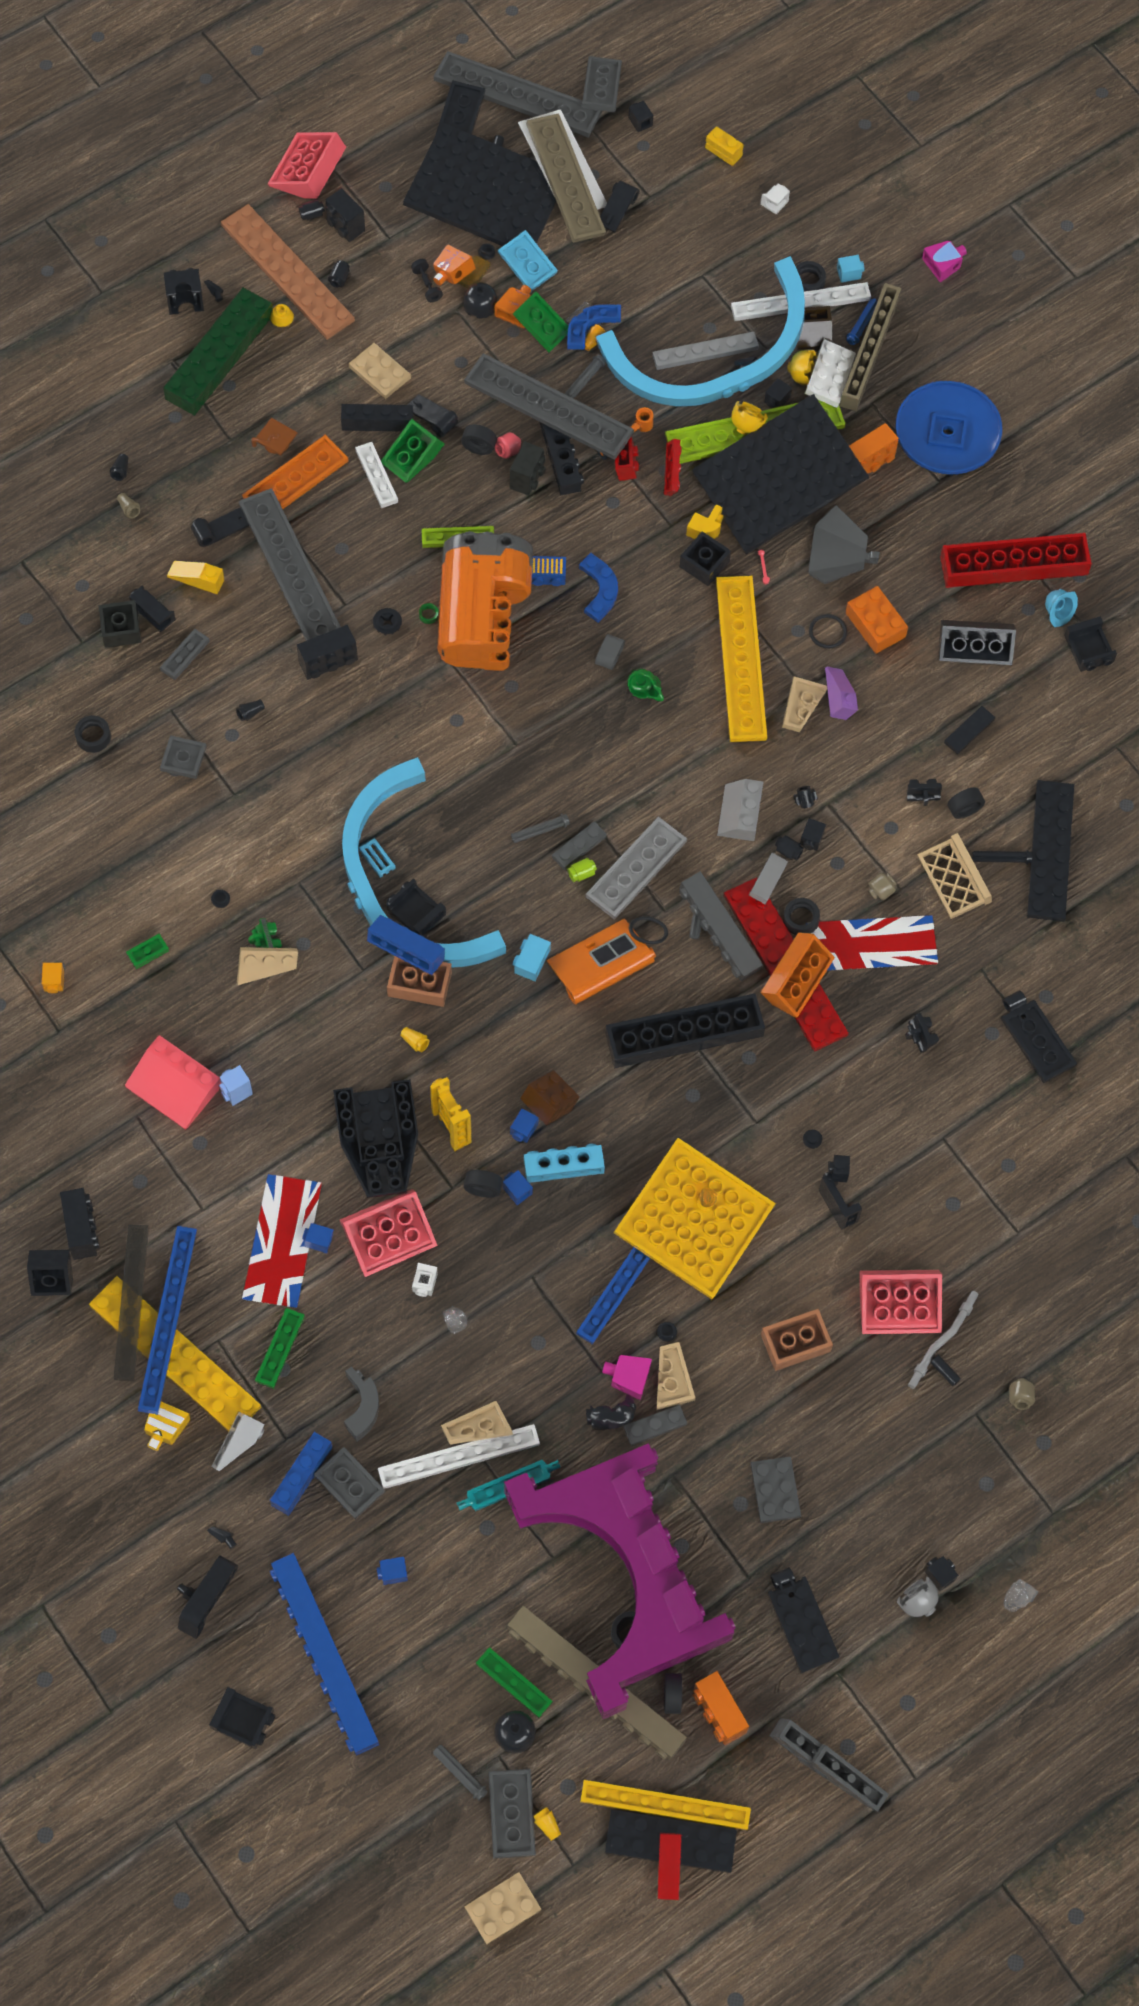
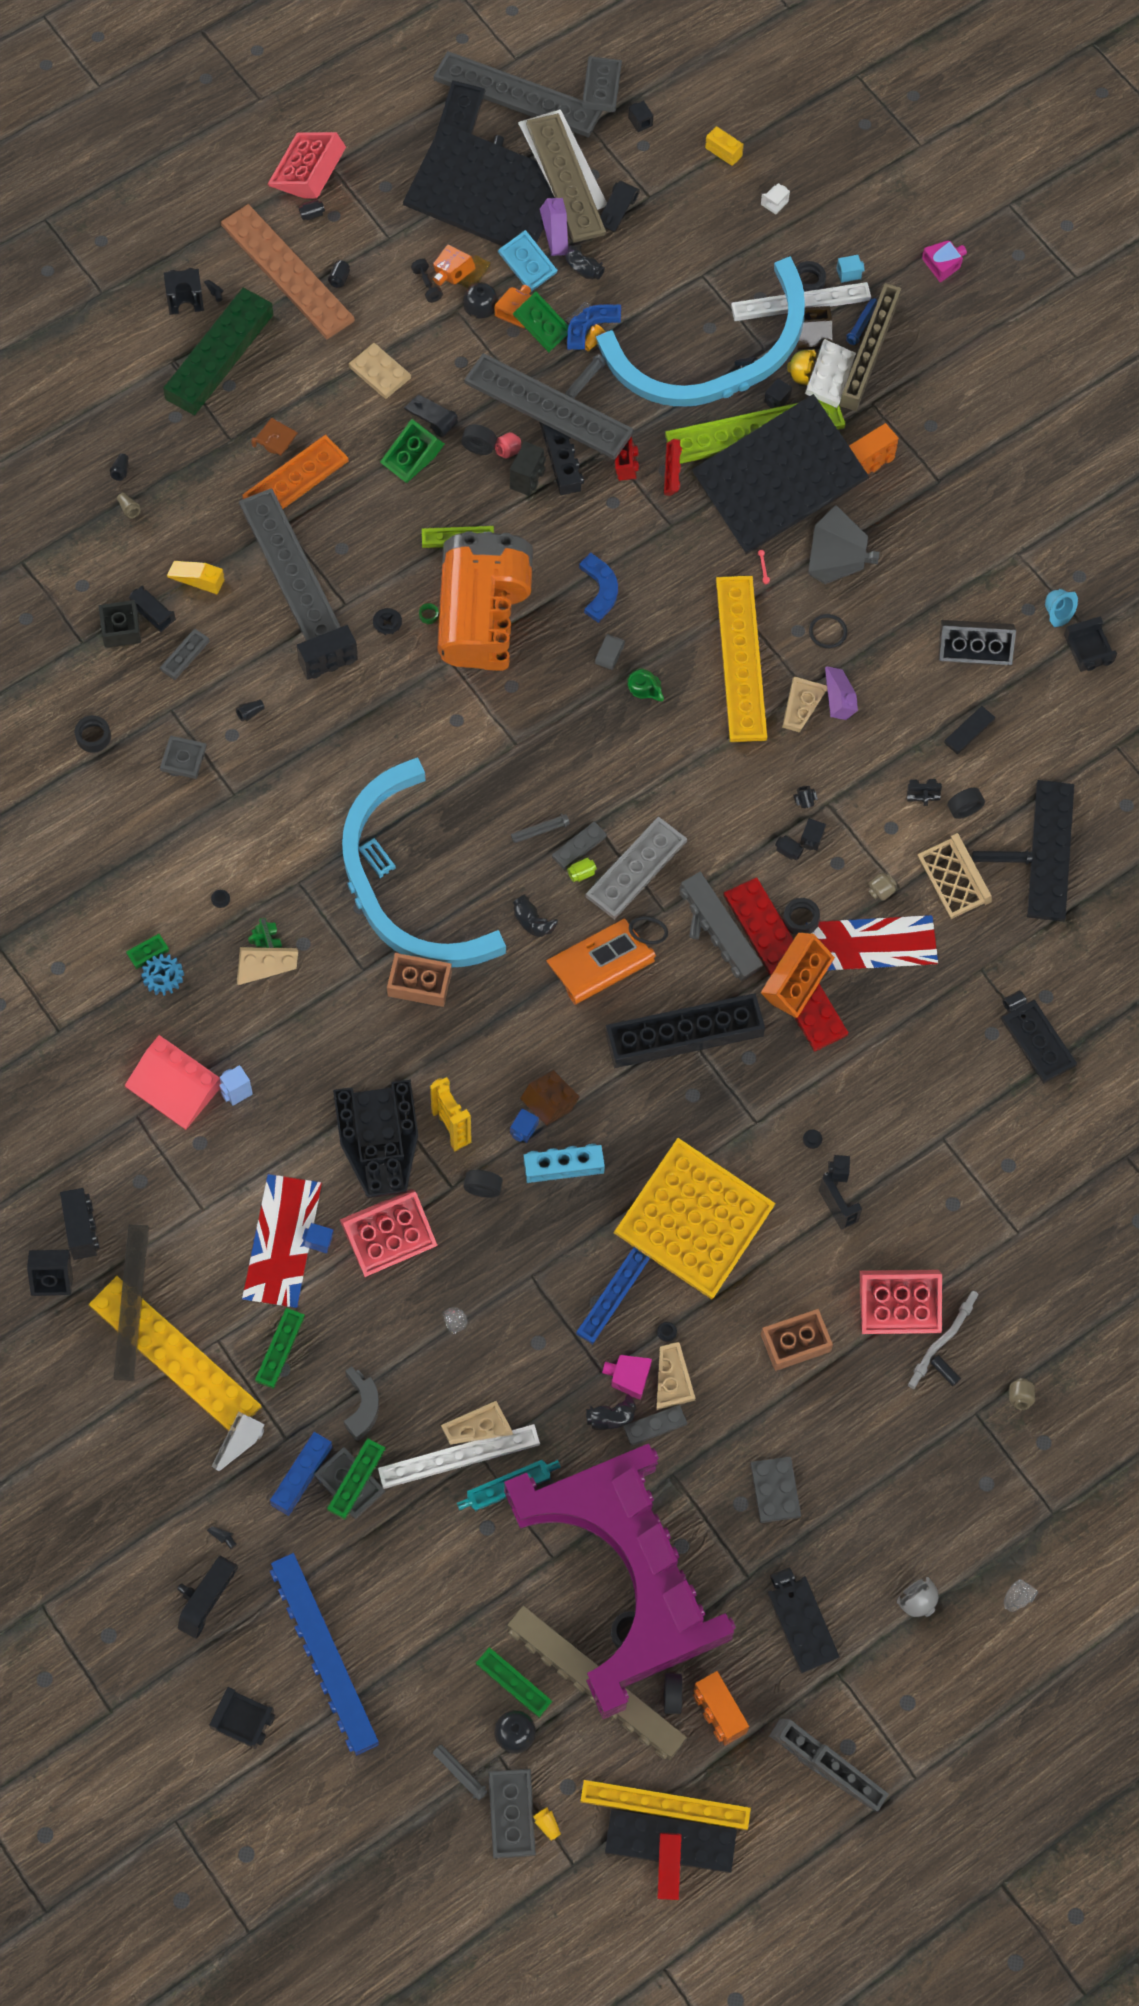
light orange brick [42,963,64,993] -> none
blue plate [138,1226,197,1415] -> none
yellow torso [144,1401,191,1451] -> none
black door [191,507,249,547] -> none
yellow cone [270,304,294,327] -> none
black brick [325,188,365,242] -> none
black brick [341,404,413,432] -> none
white plate [355,442,398,508] -> none
blue brick [367,915,445,975] -> none
blue brick [377,1557,408,1585] -> none
black panel [387,879,446,936] -> none
yellow cone [400,1027,430,1052] -> none
white window [412,1263,438,1297] -> none
tan plate [464,1872,541,1945] -> none
black plate [478,243,496,260] -> none
blue brick [503,1170,533,1205] -> none
medium azure brick [513,934,551,981] -> none
blue brick [532,556,566,586] -> none
orange piece [597,407,653,460] -> none
light grey plate [652,332,759,370] -> none
black brick [679,531,731,586] -> none
yellow brick [686,505,724,539] -> none
clear yellow plate [699,1188,717,1207] -> none
light grey slope [717,779,763,841] -> none
yellow cylinder [731,401,768,435] -> none
light grey tile [749,853,788,904] -> none
orange brick [845,586,908,654] -> none
blue dish [895,381,1002,474] -> none
black hips [905,1013,939,1053] -> none
black brick [925,1556,959,1591] -> none
red brick [940,533,1092,588] -> none
none -> dark azure gear [142,954,184,996]
none -> green plate [327,1438,386,1520]
none -> black animal [513,894,558,937]
none -> medium lavender slope [540,198,568,256]
none -> black animal [565,245,605,280]

